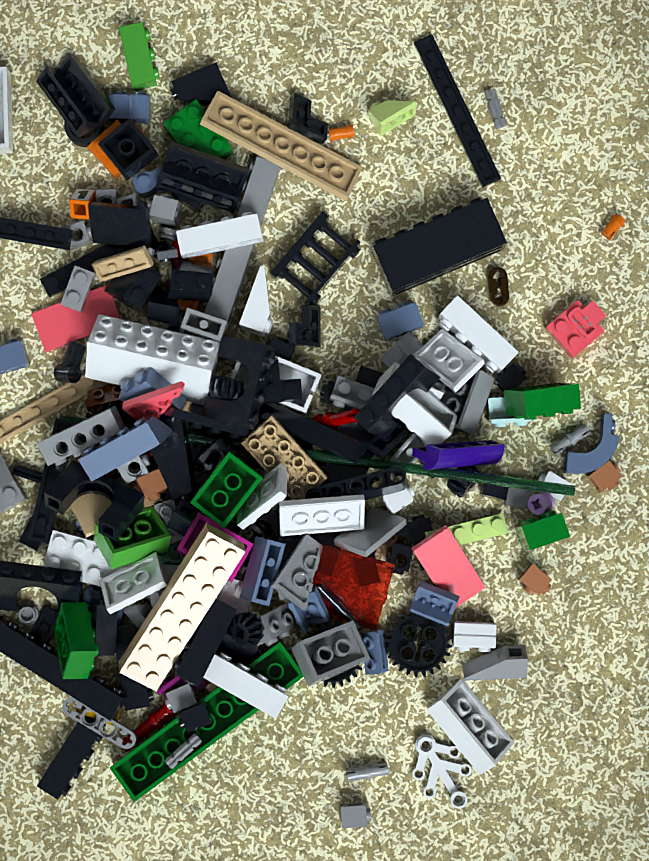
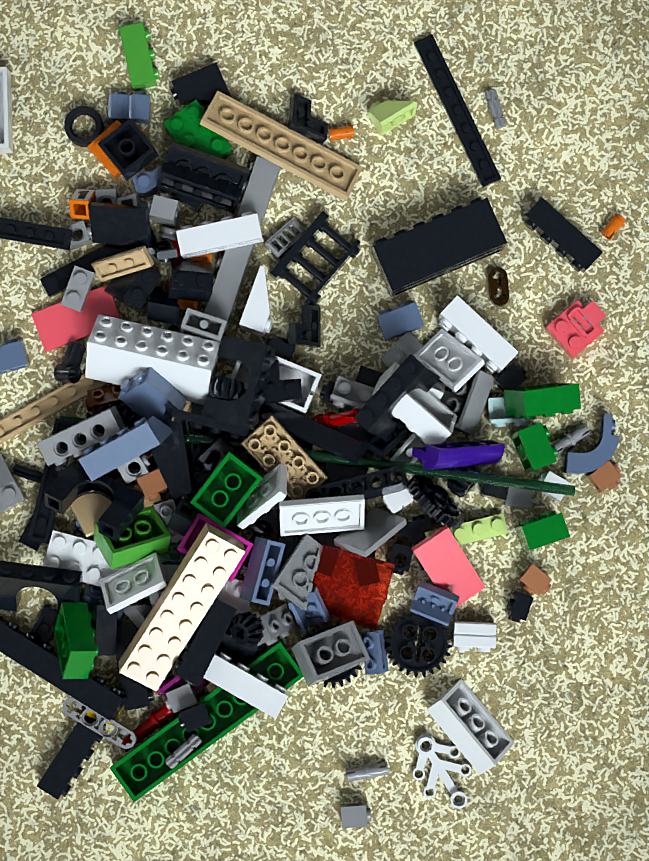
light grey plate [18,604,39,625] -> none
black slope [36,53,115,137] -> none
coral wing [122,381,185,421] -> none
black bar [317,583,363,631] -> none
light grey slope [462,645,528,681] -> none
lavender wheel [528,491,554,515] -> none
none -> light grey slope [264,217,306,260]
none -> black gear [407,474,465,529]
none -> black brick [506,590,534,623]
none -> green brick [511,422,558,474]
none -> black brick [523,197,603,273]

